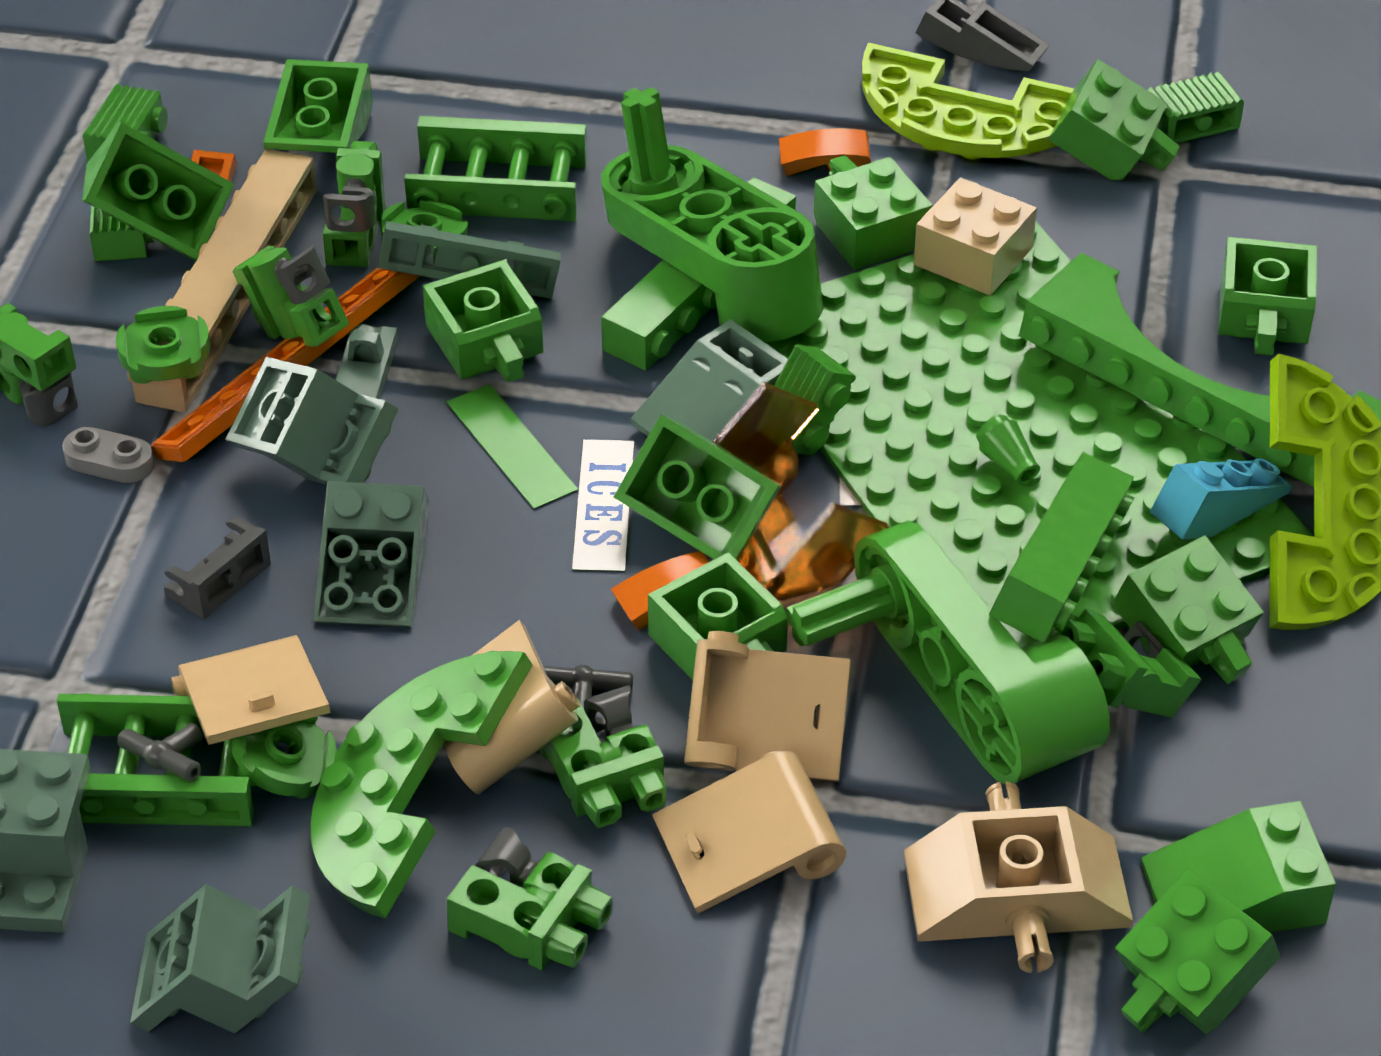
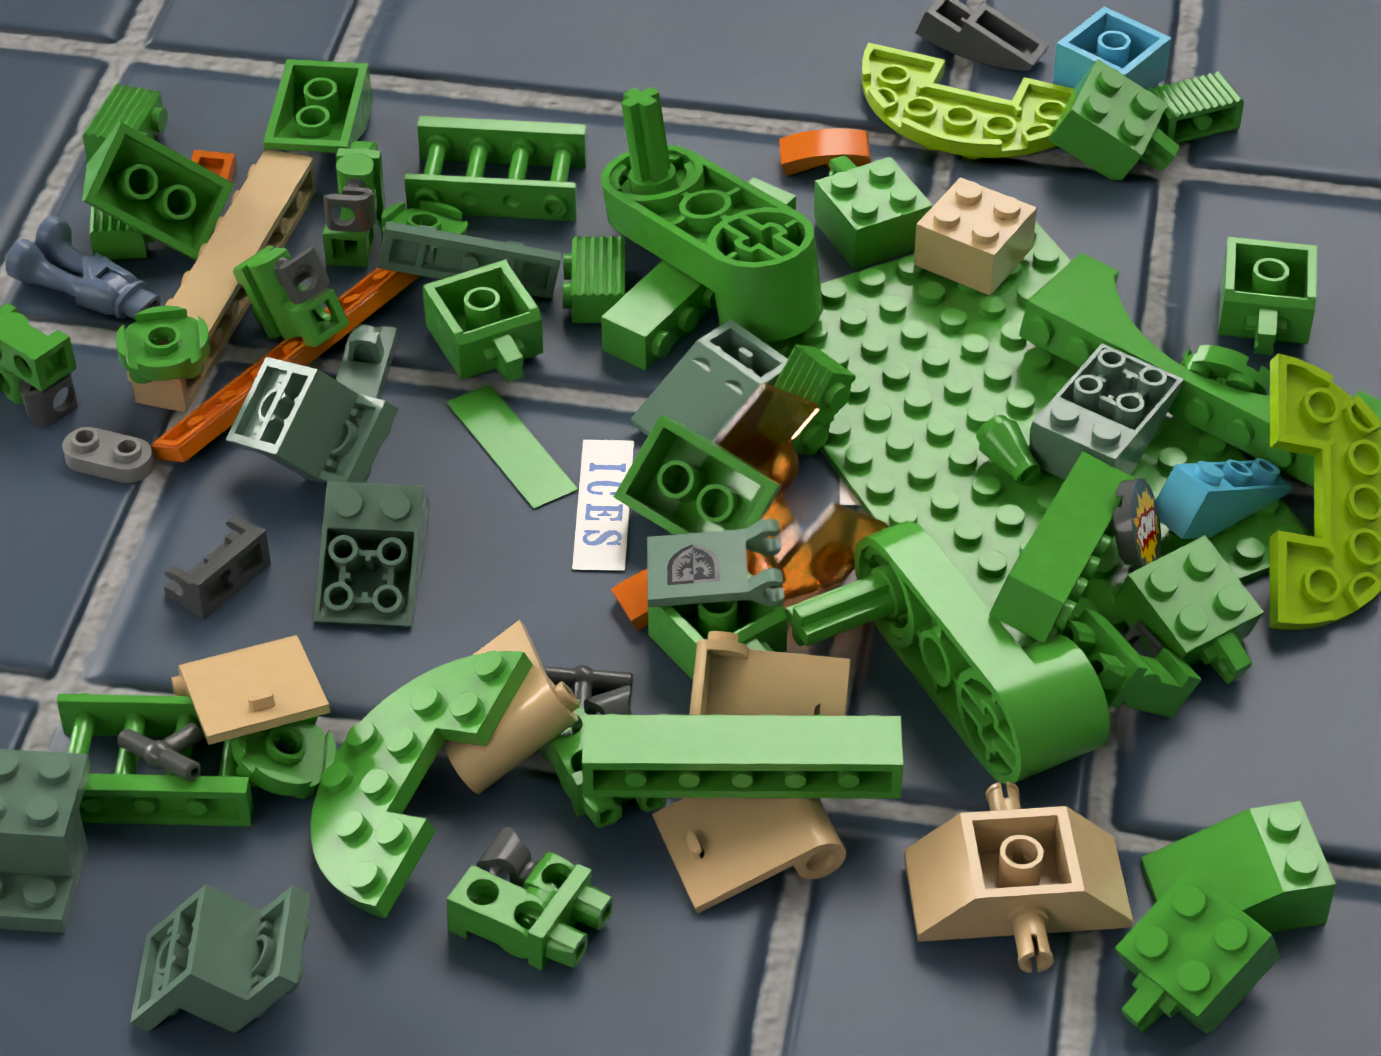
none -> sand blue piece [5,215,160,320]
none -> bright green brick [563,235,626,324]
none -> brick [582,714,903,799]
none -> sand green flag [647,518,785,607]
none -> sand green slope [1029,343,1184,480]
none -> medium azure brick [1053,6,1172,90]
none -> dark grey tile [1113,479,1161,573]
none -> bright green plate [1181,345,1270,395]

